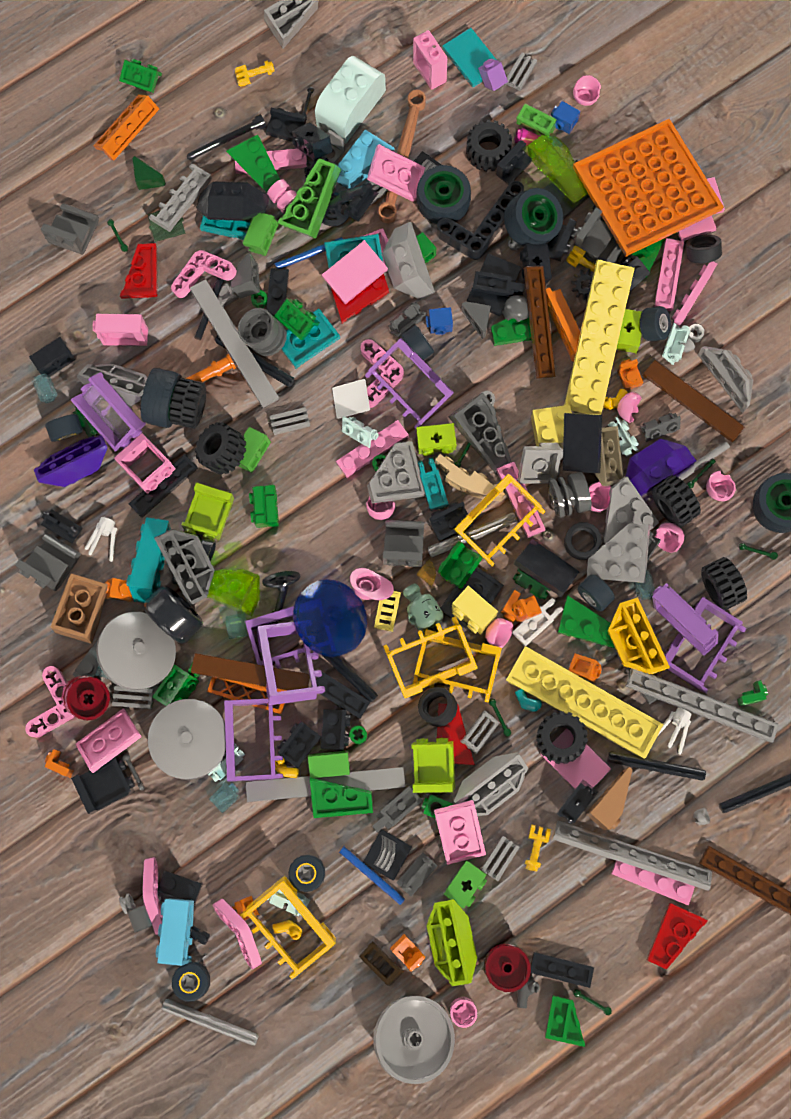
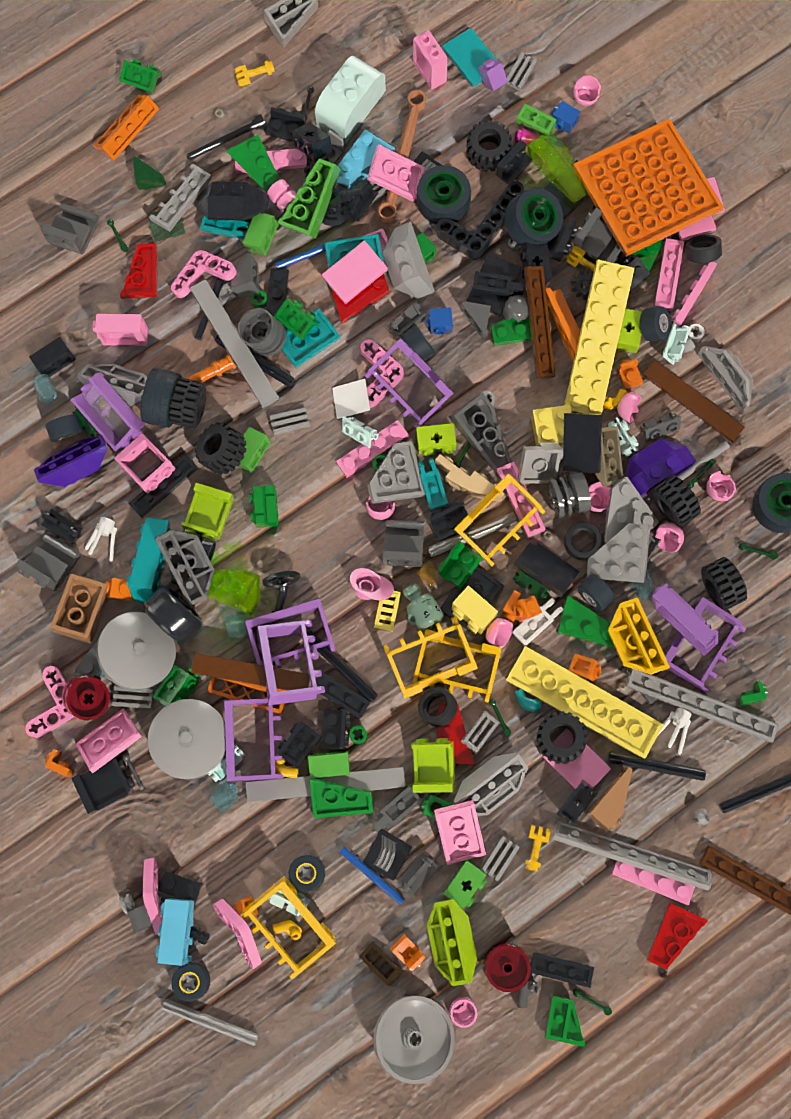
clear blue dish [293,579,367,657] -> none

